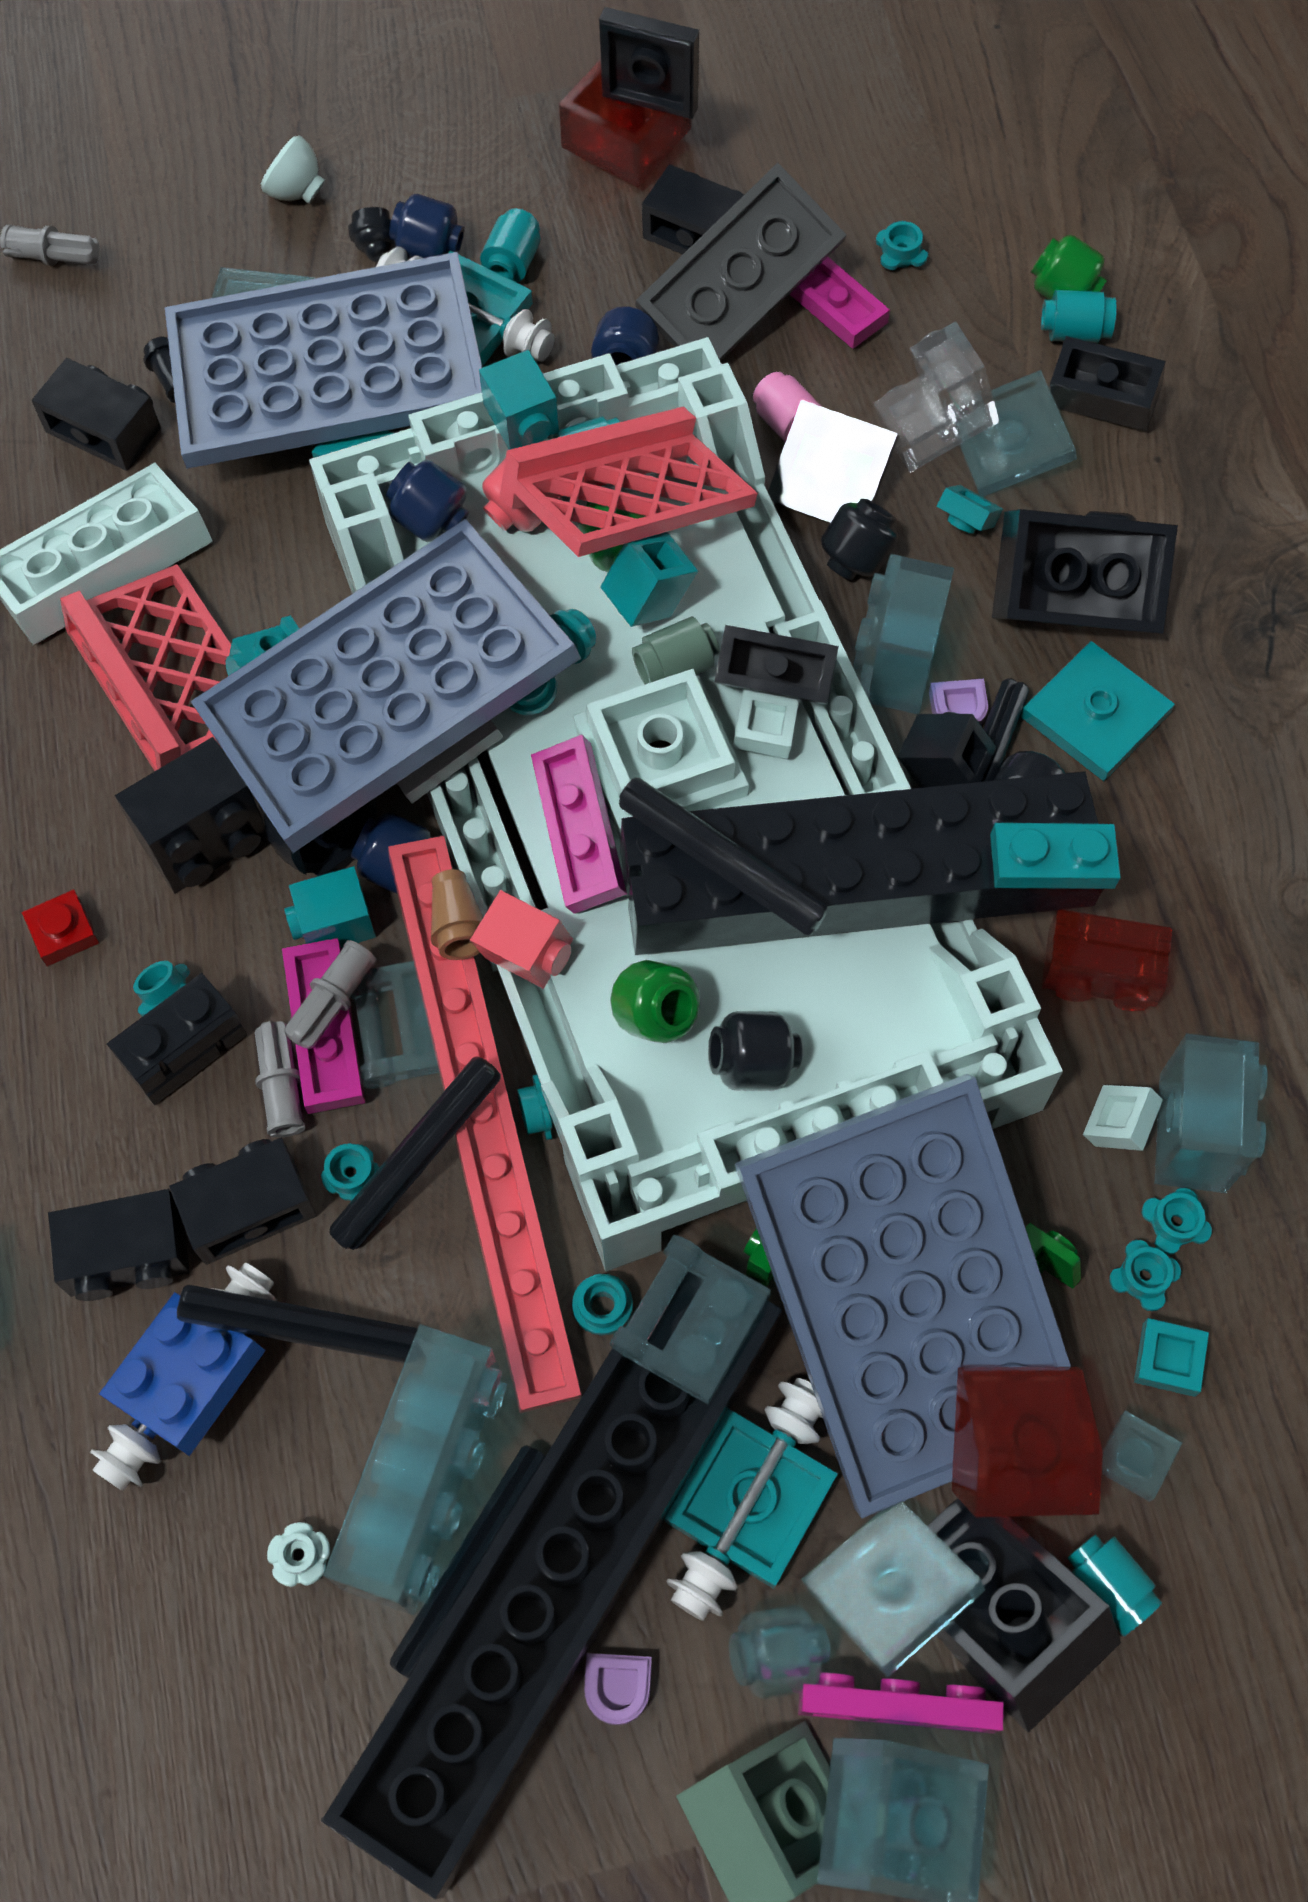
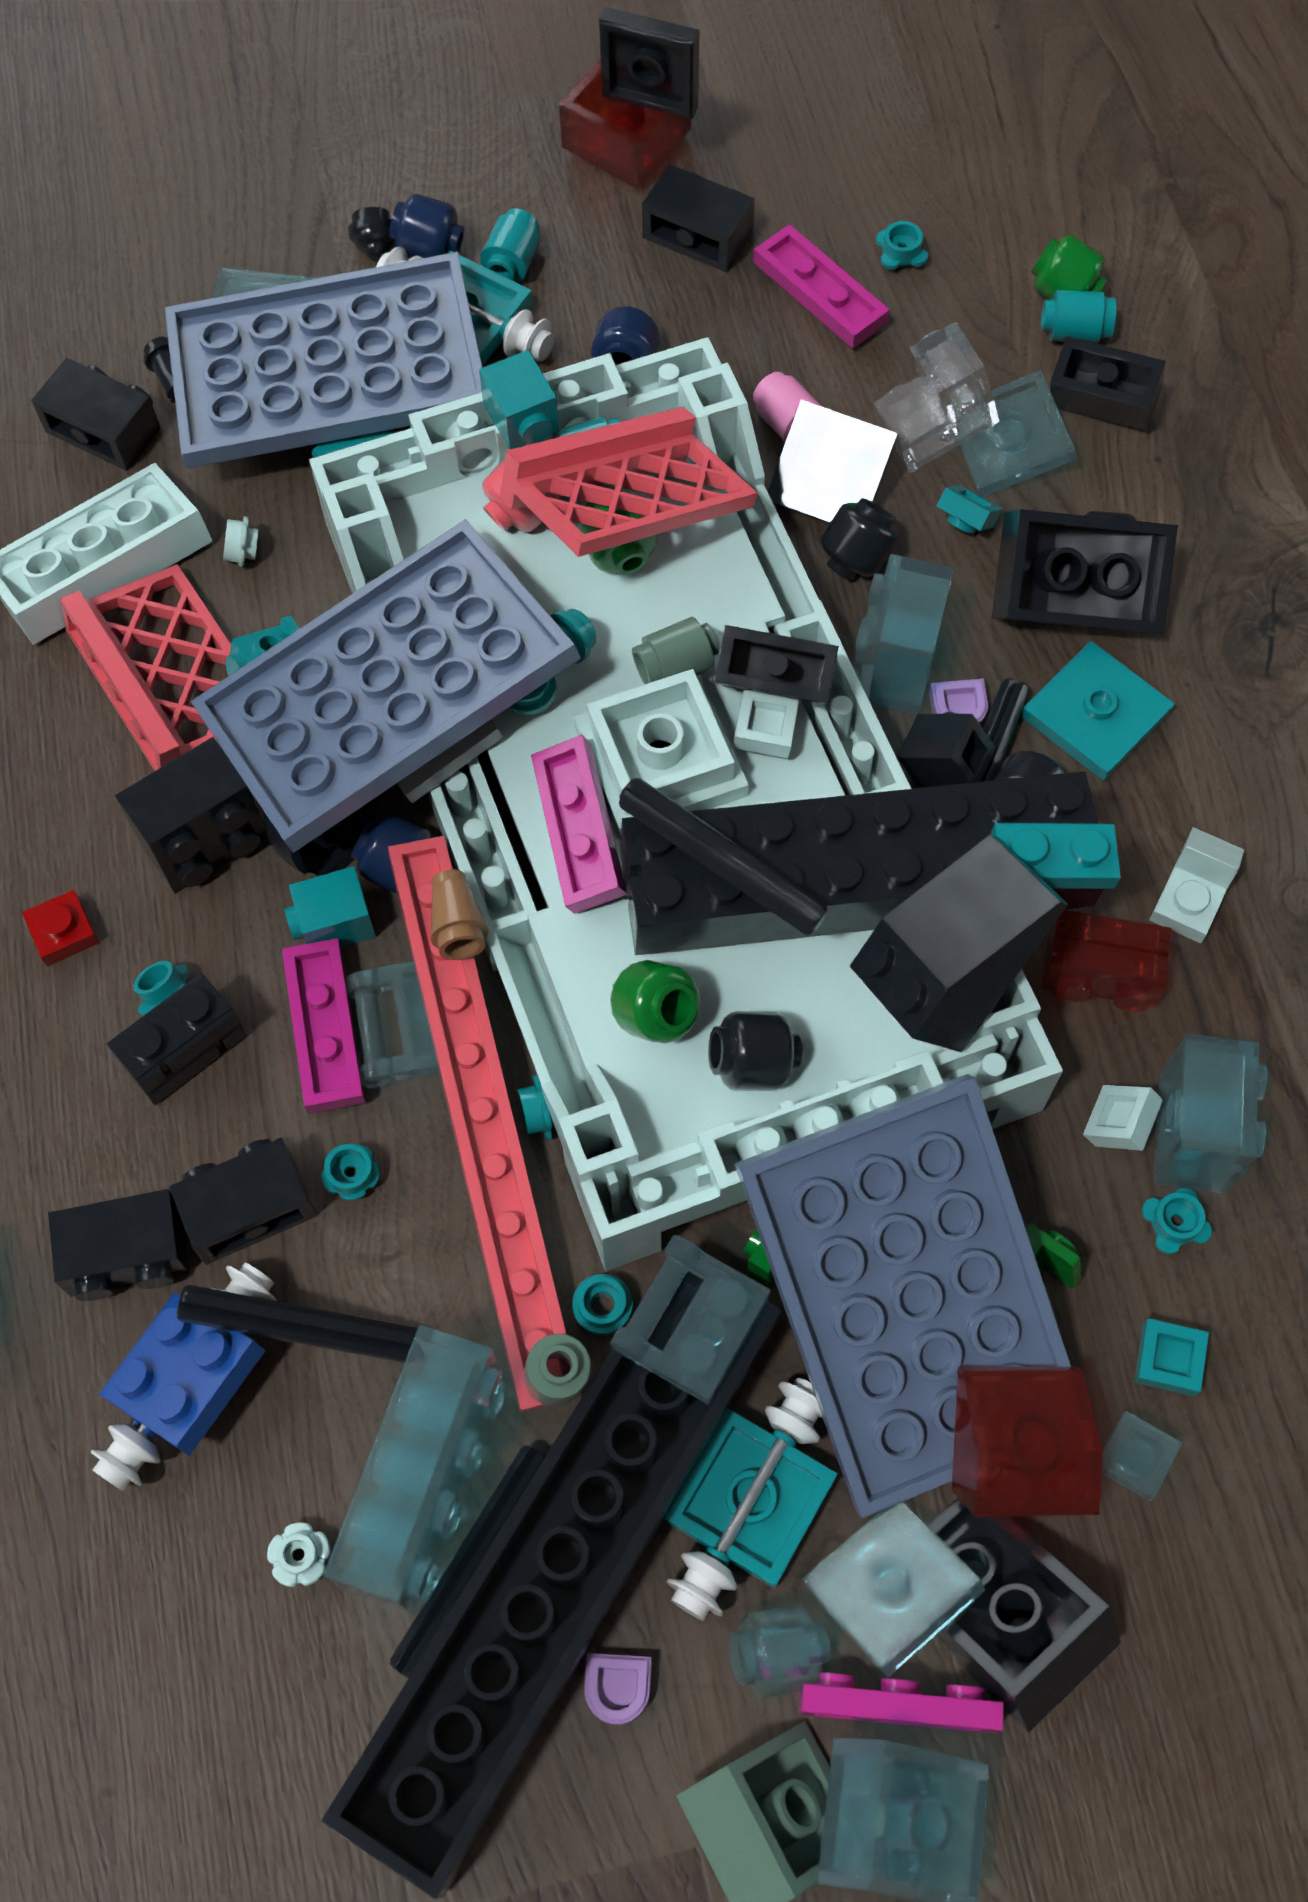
light grey axle [0,225,100,266] -> none
light grey axle [255,1021,305,1138] -> none
light aqua brick [261,136,325,204] -> none
light grey axle [284,940,377,1049] -> none
black axle [329,1056,501,1250] -> none
dark blue head [385,460,470,542] -> none
coral brick [470,890,573,989] -> none
teal brick [600,532,698,627] -> none
dark grey plate [635,163,847,361] -> none
teal brick [1067,1534,1162,1637] -> none
teal plate [1109,1240,1181,1311] -> none
none -> light aqua plate [223,516,258,567]
none -> sand green brick [524,1334,590,1406]
none -> black slope [849,834,1068,1052]
none -> light aqua slope [1149,827,1244,944]

